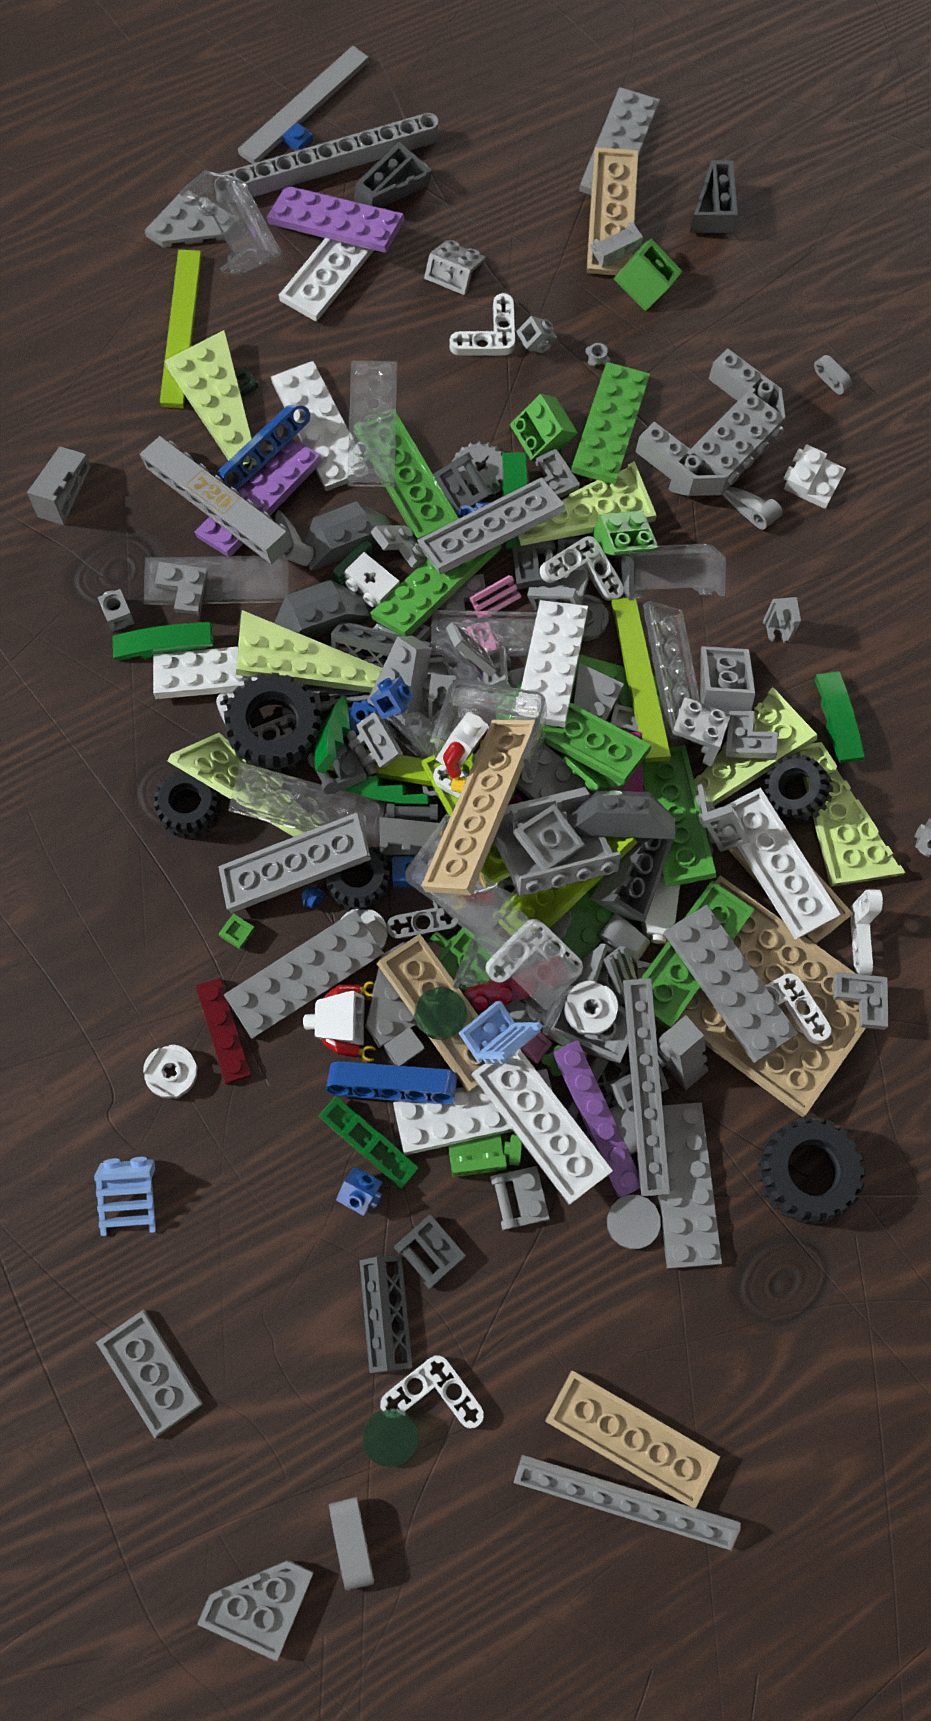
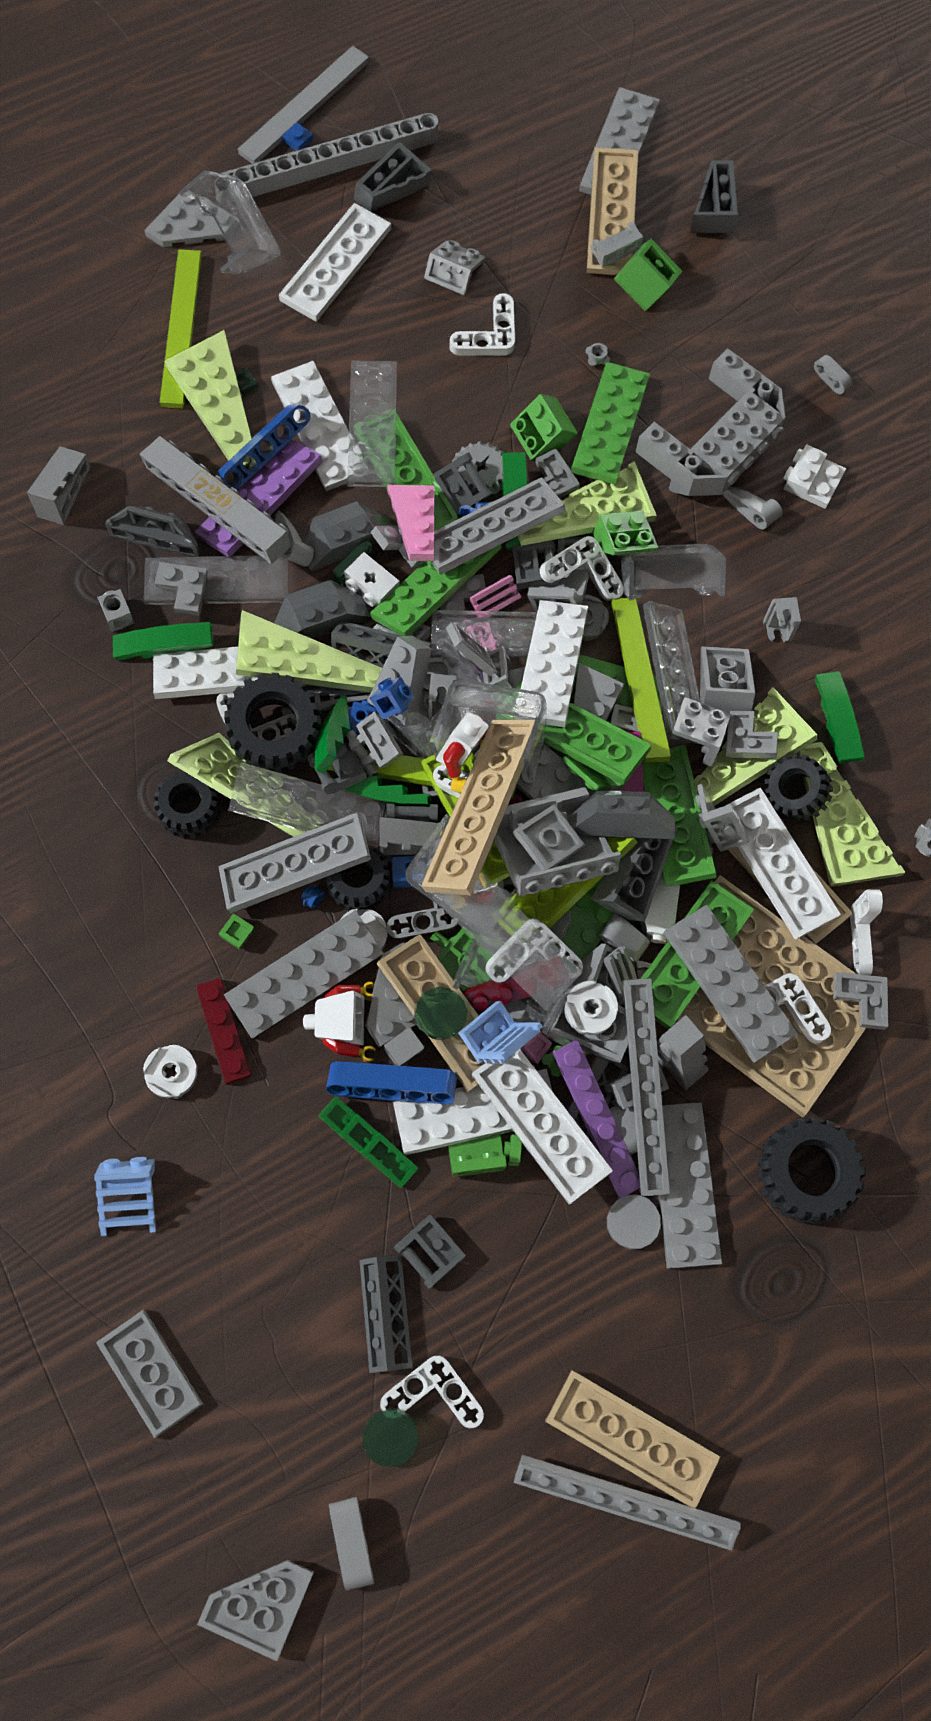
medium lavender plate [267,186,405,253] -> none
blue brick [336,1167,383,1216] -> none
light grey plate [490,1166,549,1230] -> none
light grey brick [516,316,557,354] -> none
none -> dark grey wedge [105,506,201,559]
none -> bright pink wing [387,485,434,561]

